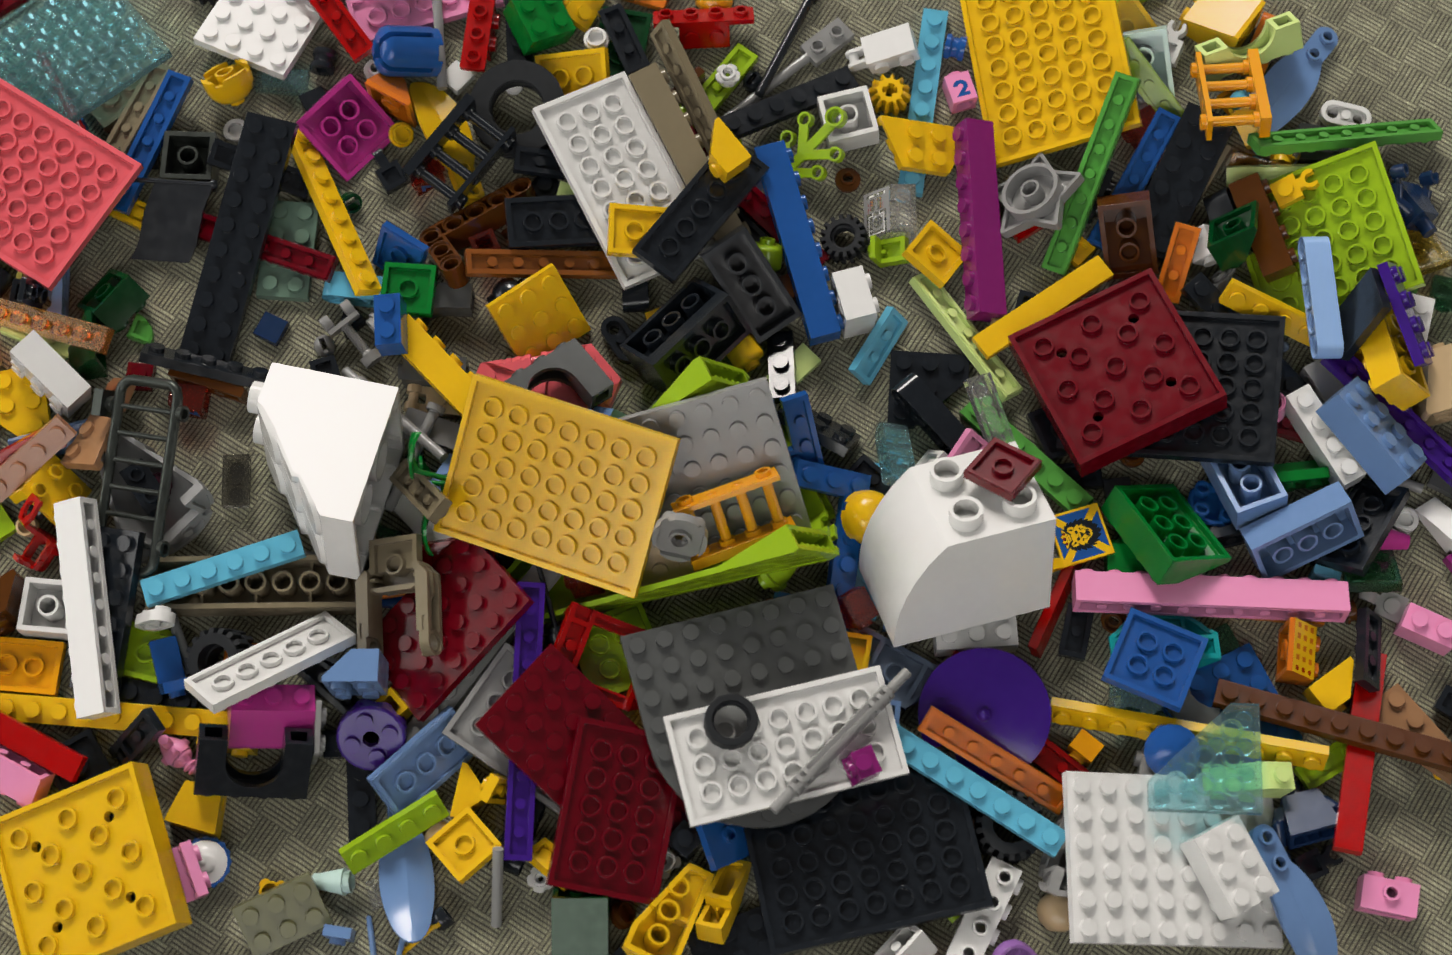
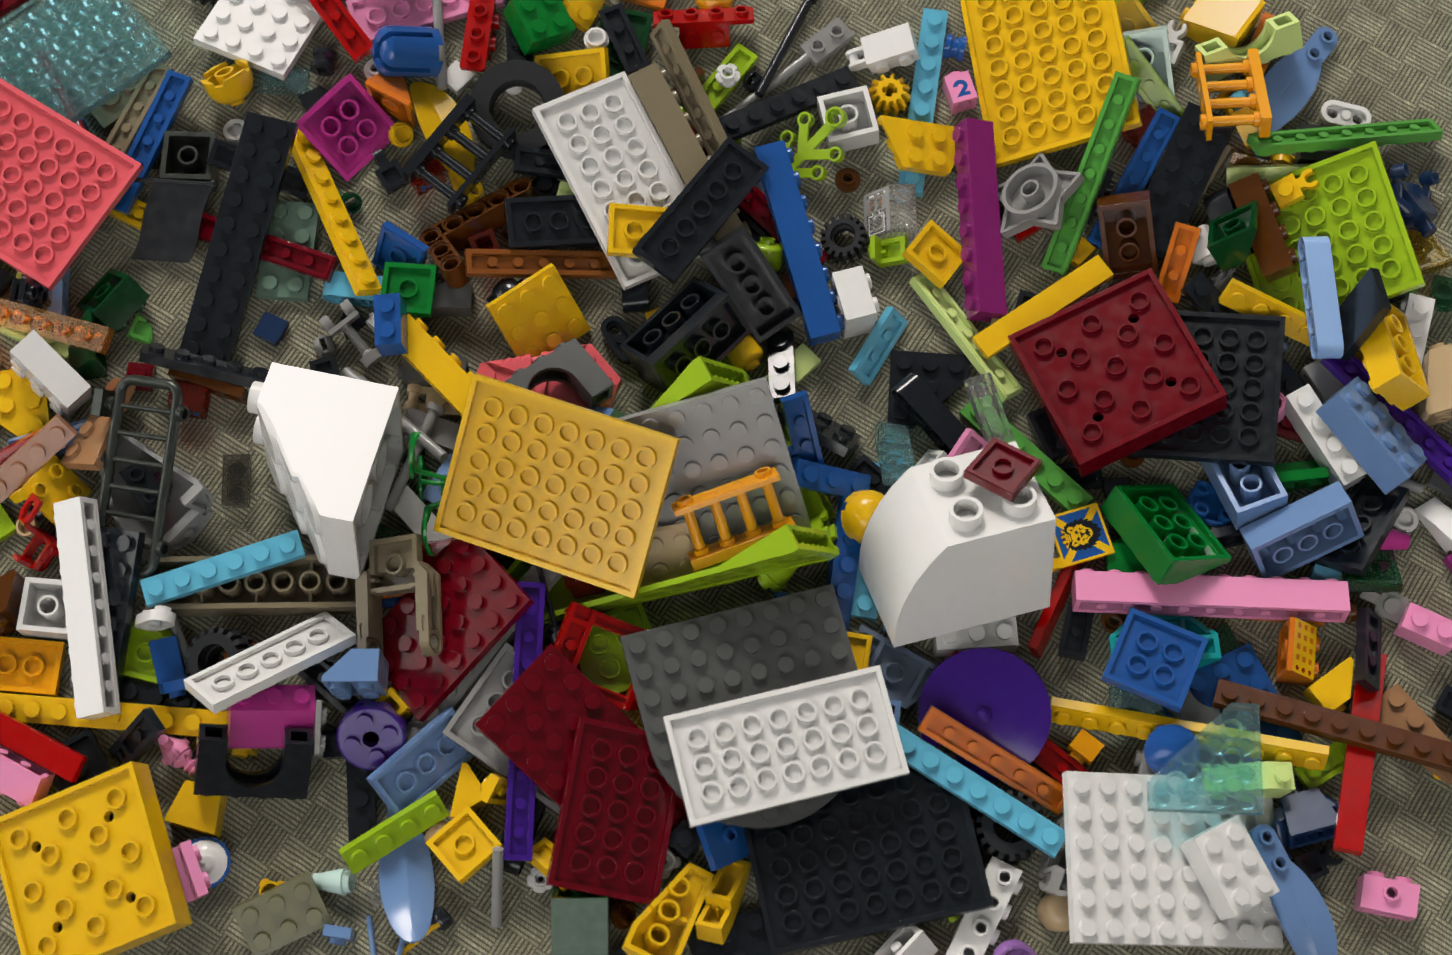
dark tan plate [389,458,452,525] -> none
light grey plate [652,511,708,562] -> none
black tyre [703,693,758,750] -> none
yellow slope [708,117,752,184] -> none
light grey axle [769,668,912,815] -> none
clear red brick [837,586,879,630] -> none
magenta brick [841,744,882,787] -> none
dark purple plate [1377,261,1435,367] -> none

